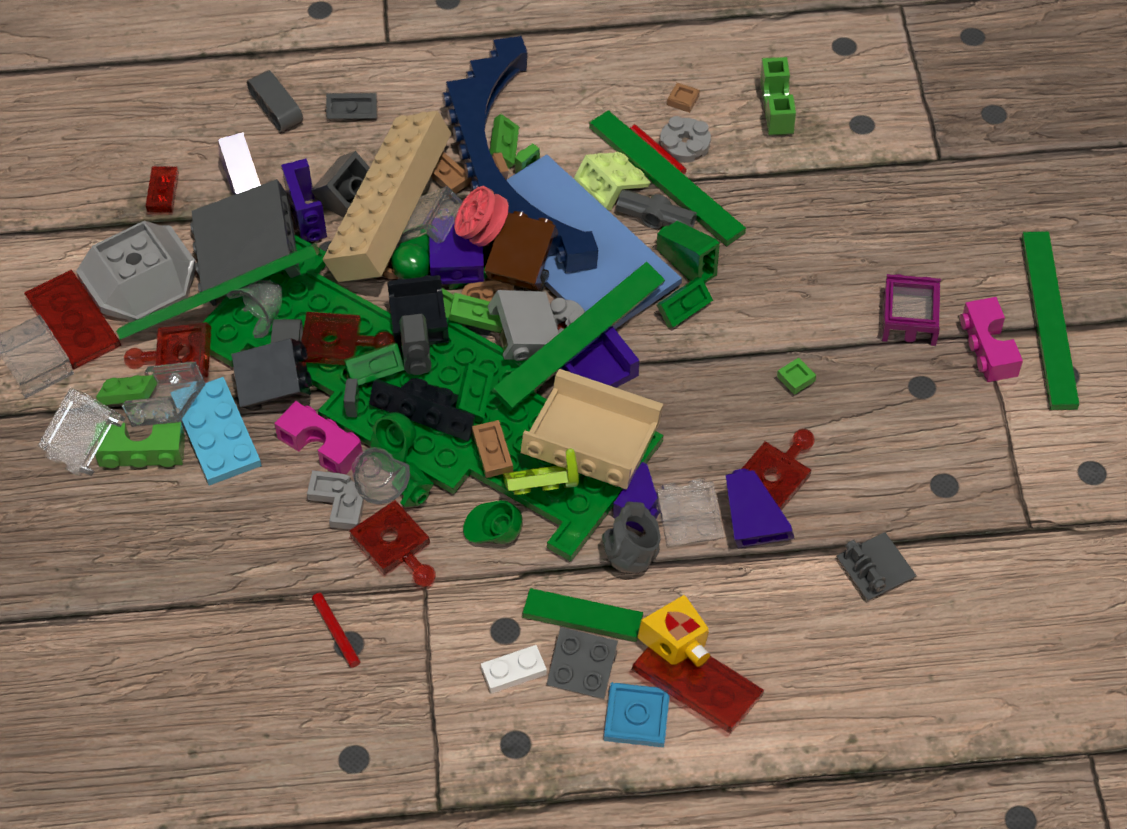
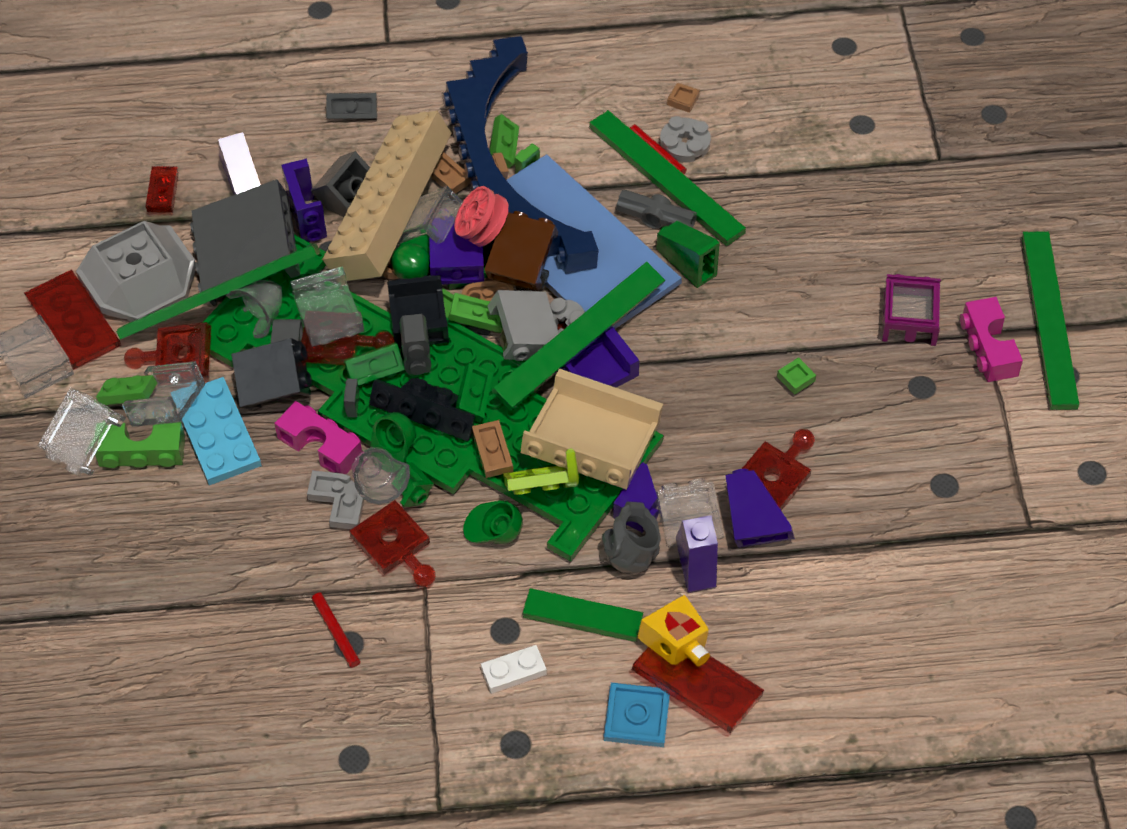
dark grey beam [246,70,303,132] -> none
dark grey hinge [547,627,618,699] -> none
yellowish green bracket [573,152,650,210] -> none
green plate [656,277,713,328] -> none
bright green arch [760,57,796,135] -> none
dark grey hinge [836,532,917,601] -> none
none -> clear panel [291,266,364,347]
none -> dark purple slope [675,515,718,593]

